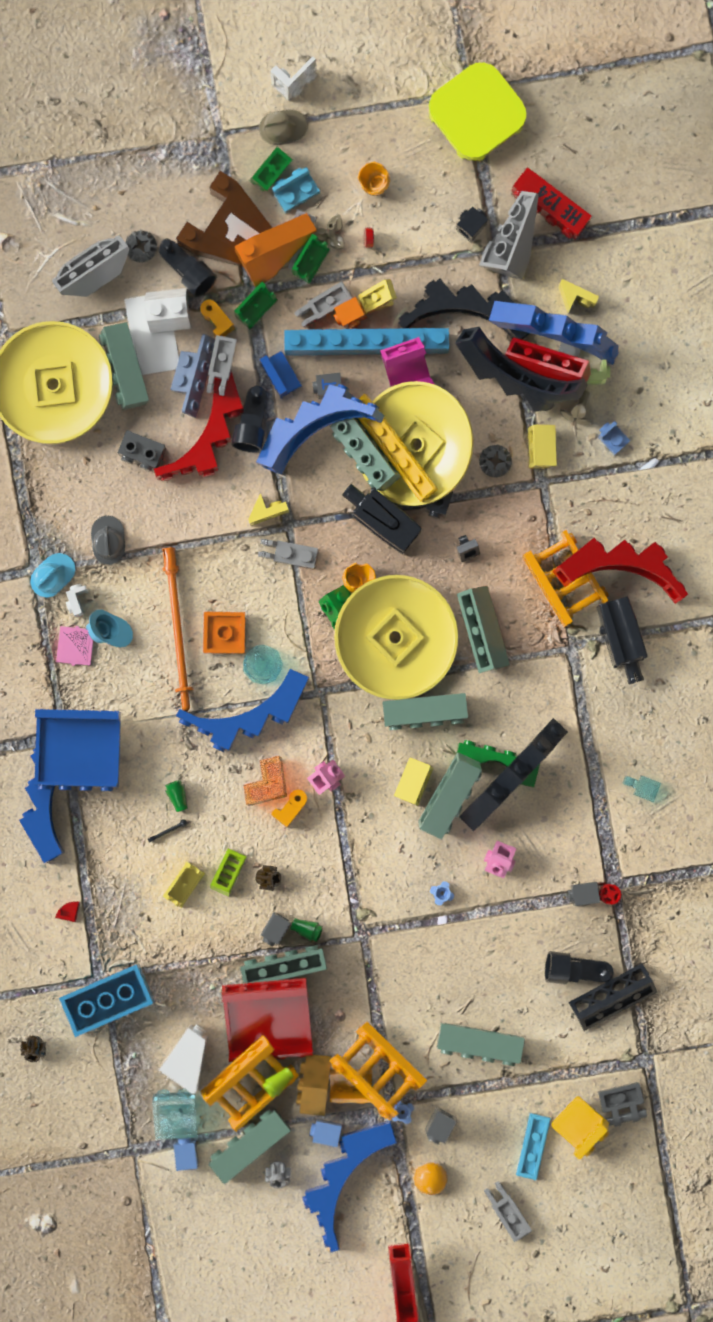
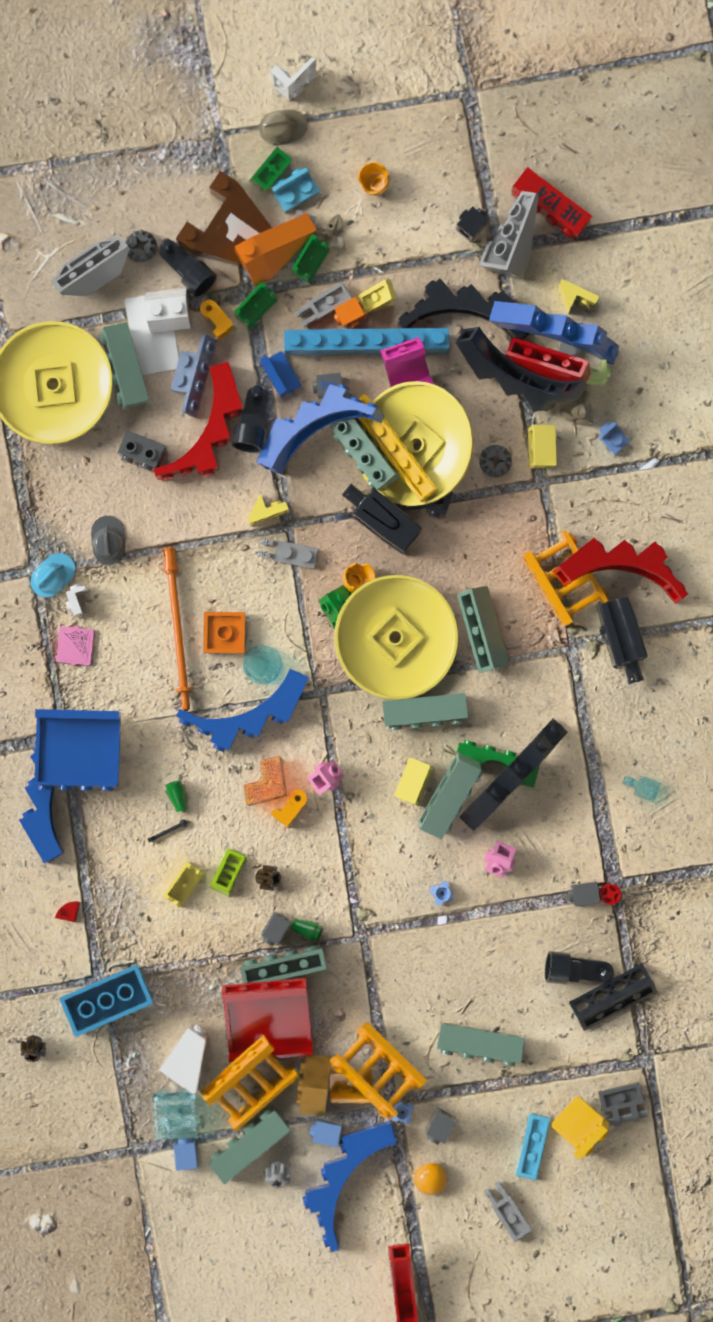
medium azure piece [86,609,133,648] -> none
light grey hinge [207,335,237,396] -> none
lime cone [262,1067,294,1098] -> none
red tile [363,228,374,248] -> none
neon yellow tile [429,62,526,162] -> none
black tile [456,535,480,562] -> none

